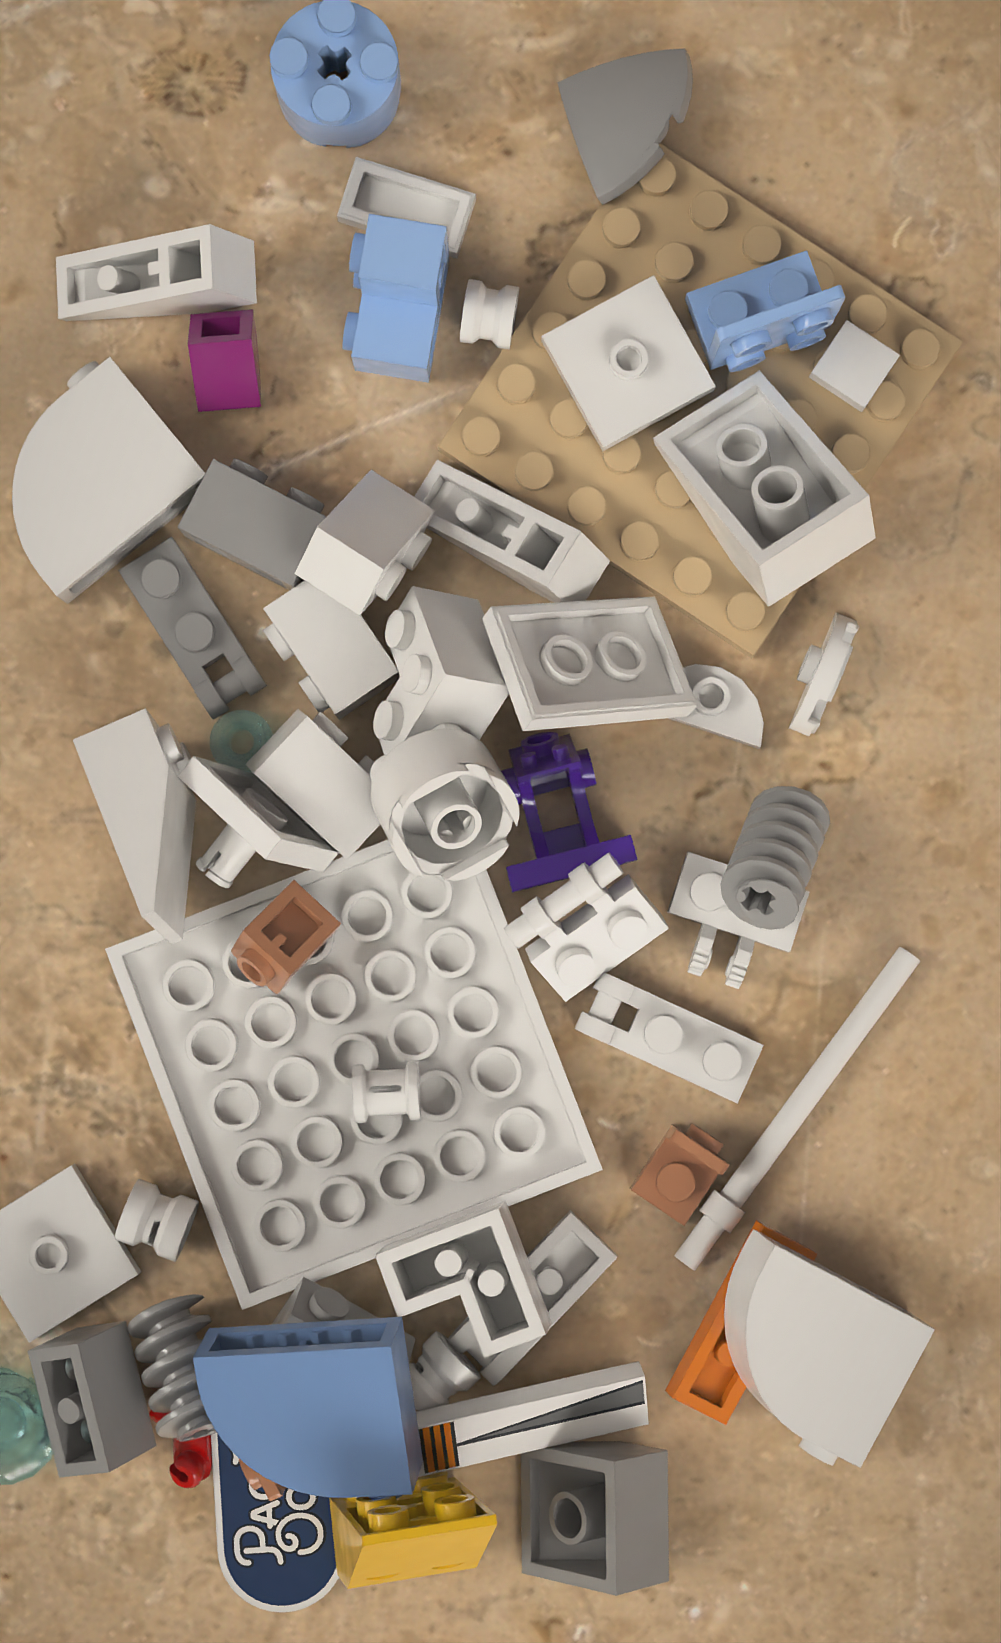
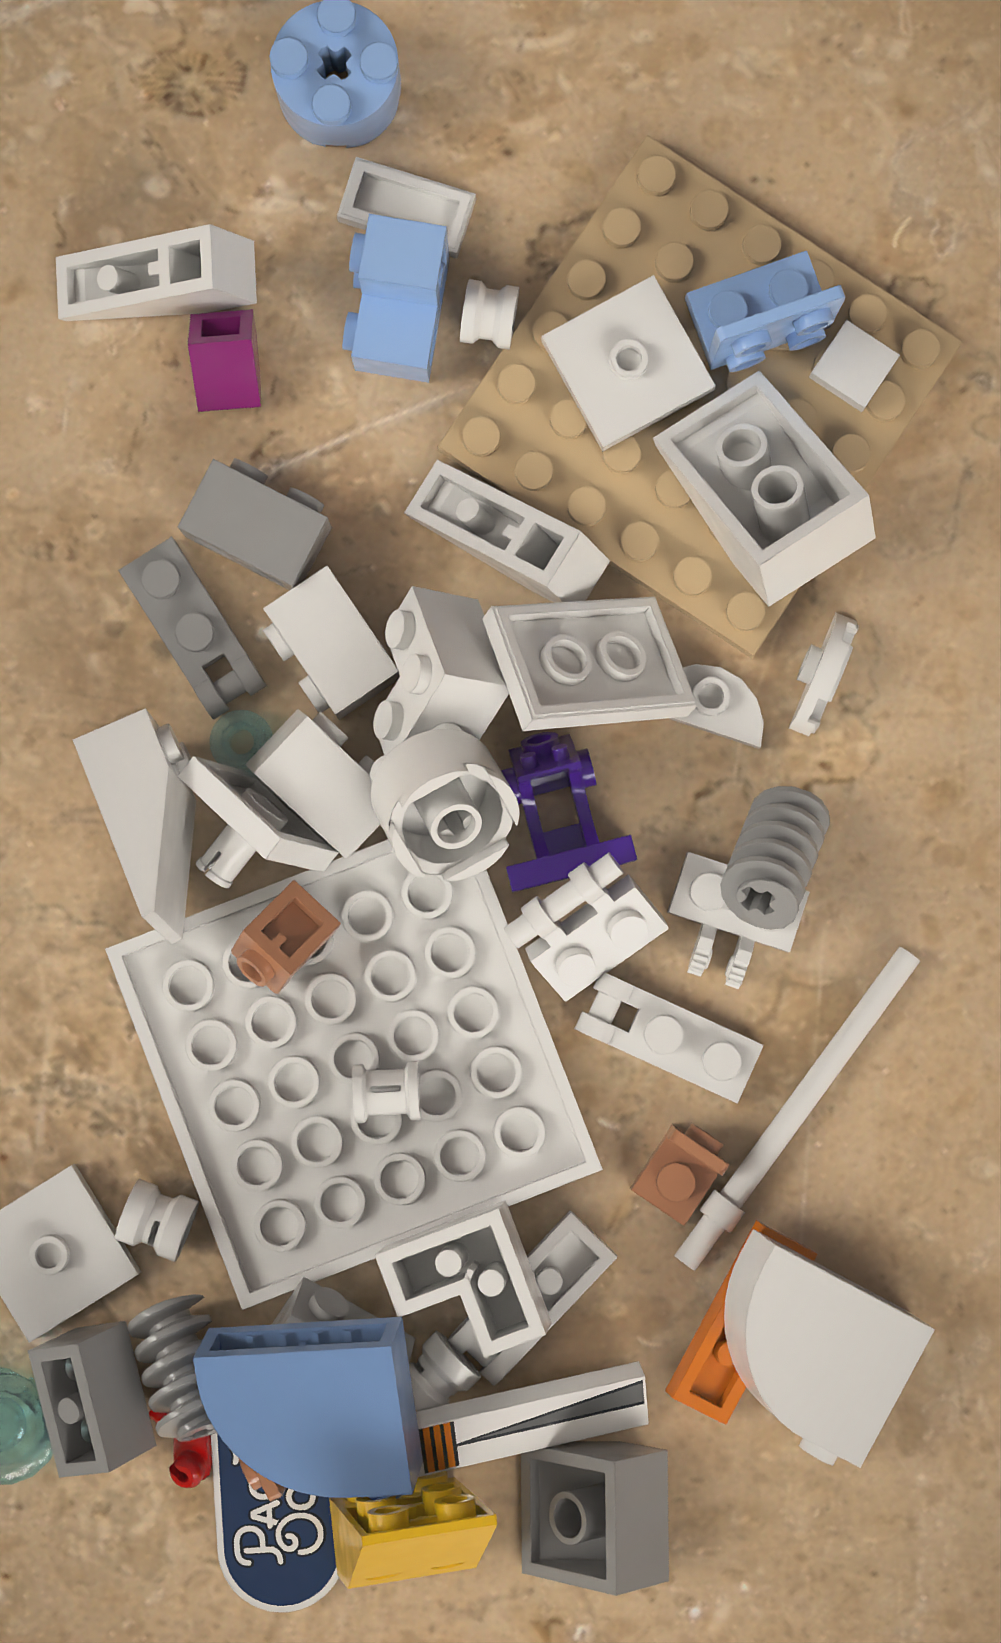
white brick [12,357,205,604] -> none
white brick [295,470,435,615] -> none
light grey brick [557,48,693,205] -> none

